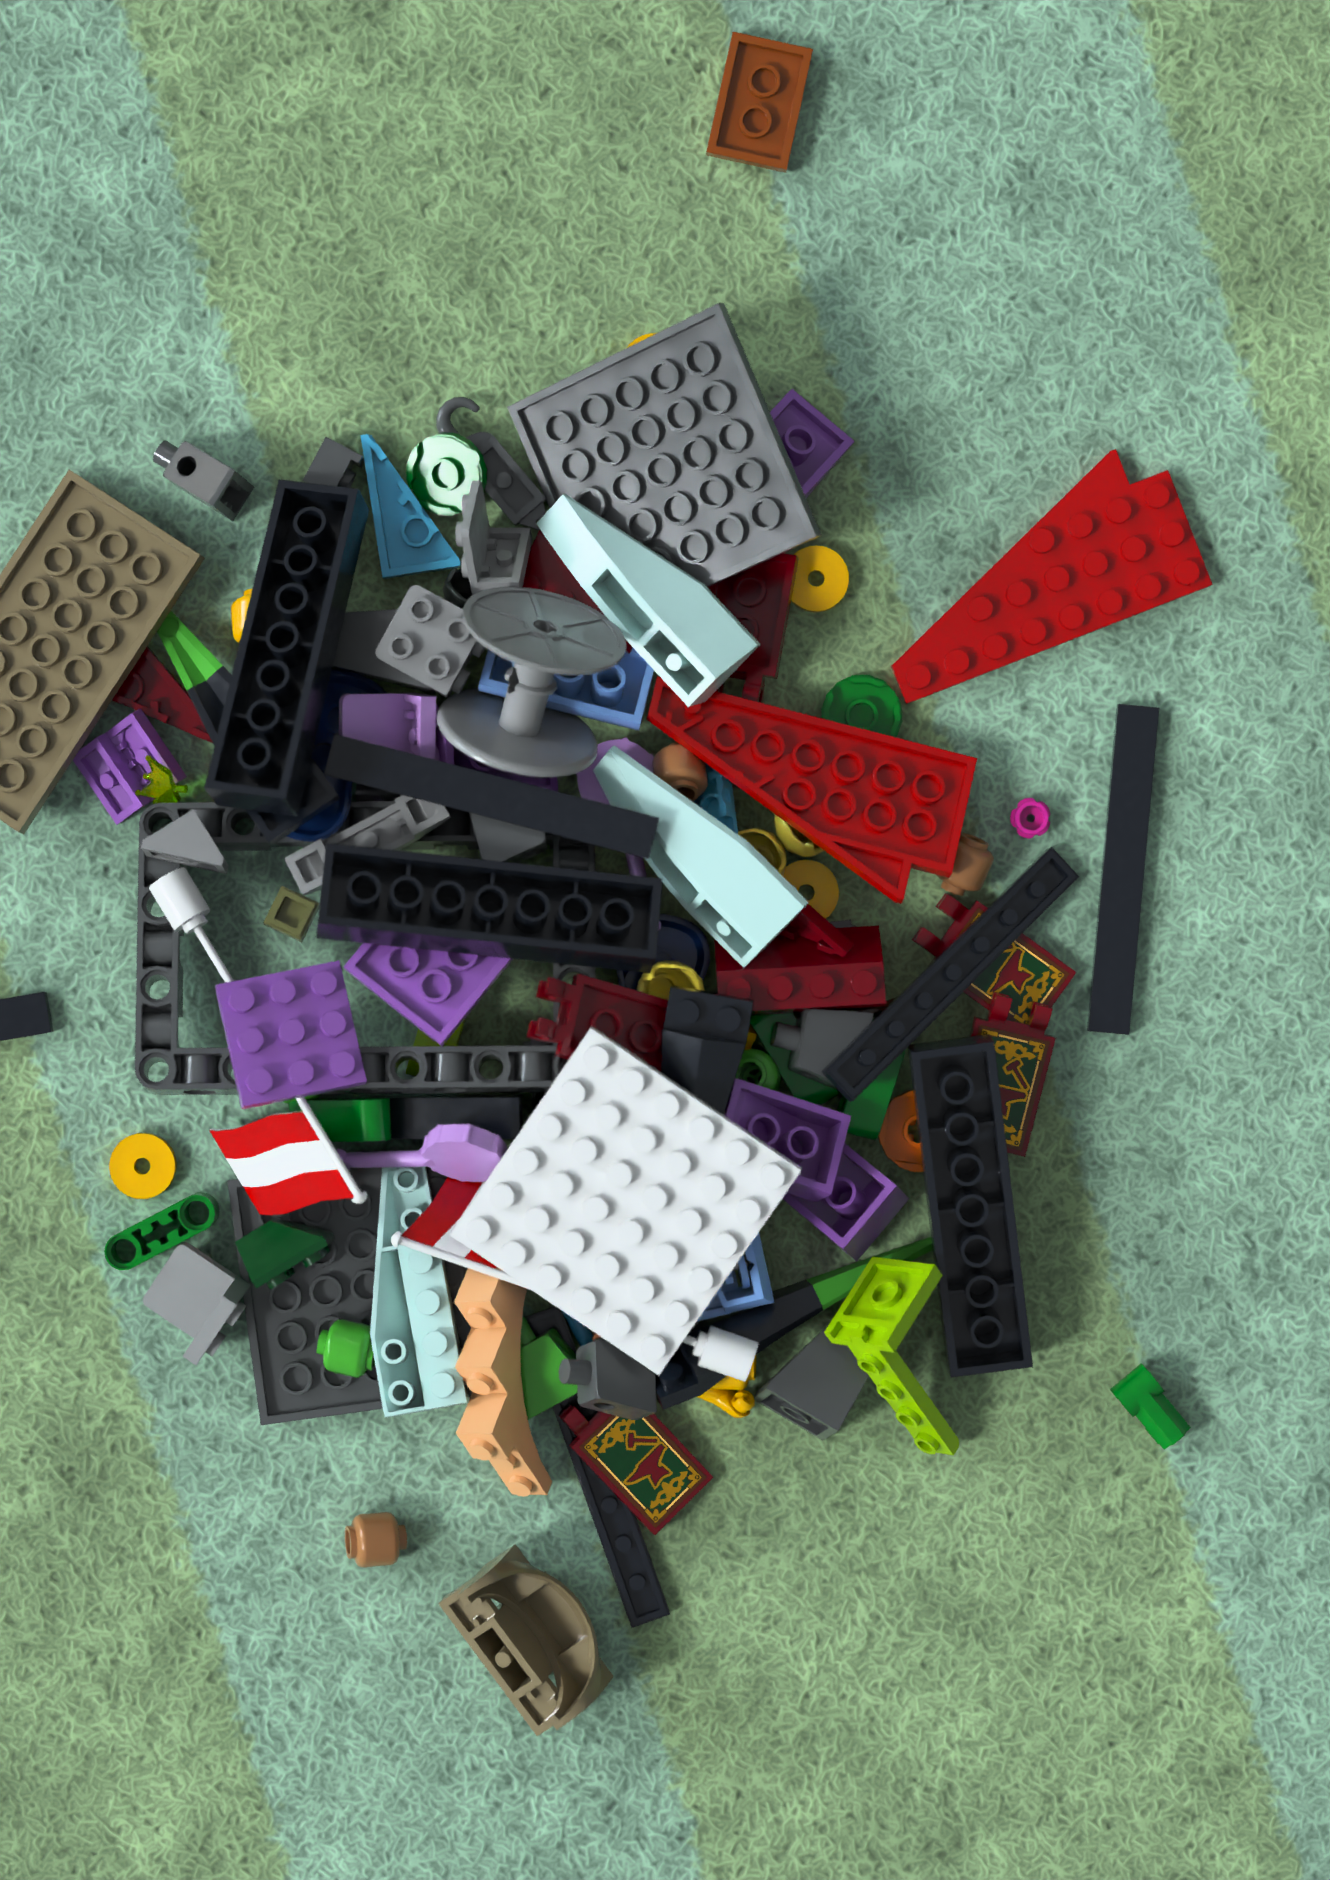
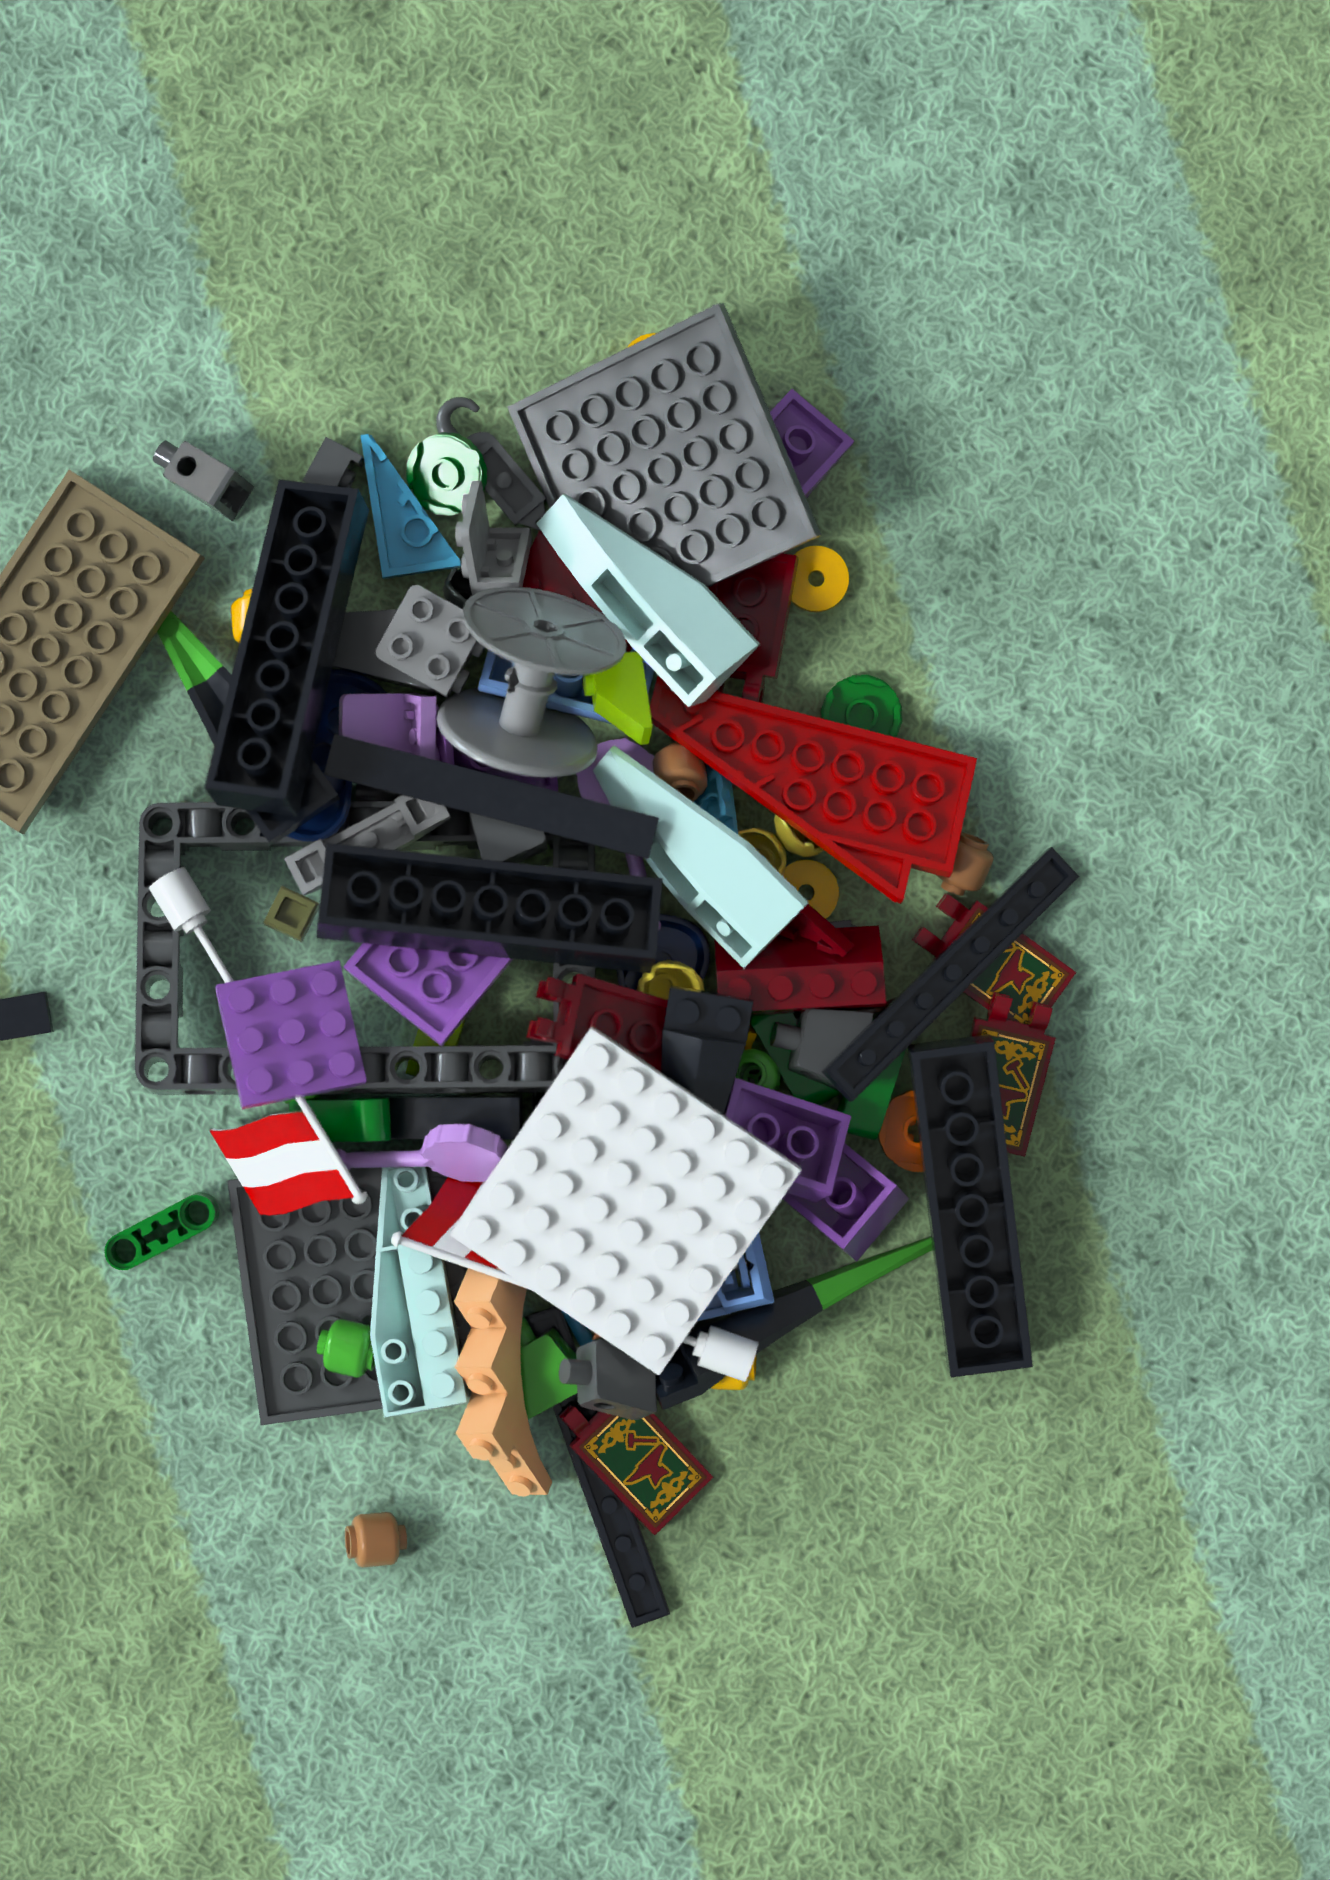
medium lavender slope [73,708,187,825] -> none
yellow piece [109,1133,177,1199] -> none
dark red wing [112,646,212,743] -> none
clear neon green piece [135,755,188,804] -> none
light grey slope [141,809,229,874] -> none
light grey bracket [143,1242,250,1365] -> none
dark green slope [235,1218,335,1289] -> none
dark tan piece [438,1544,614,1736] -> none
yellow arm [698,1388,755,1418] -> none
dark orange plate [706,32,813,173] -> none
dark grey slope [754,1323,869,1441] -> none
lime bracket [824,1257,959,1456] -> none
red wing [891,449,1213,704] -> none
dark pink plate [1010,798,1050,839] -> none
black tile [1087,704,1159,1035] -> none
green piece [1110,1363,1191,1450] -> none
none -> lime slope [583,652,653,745]

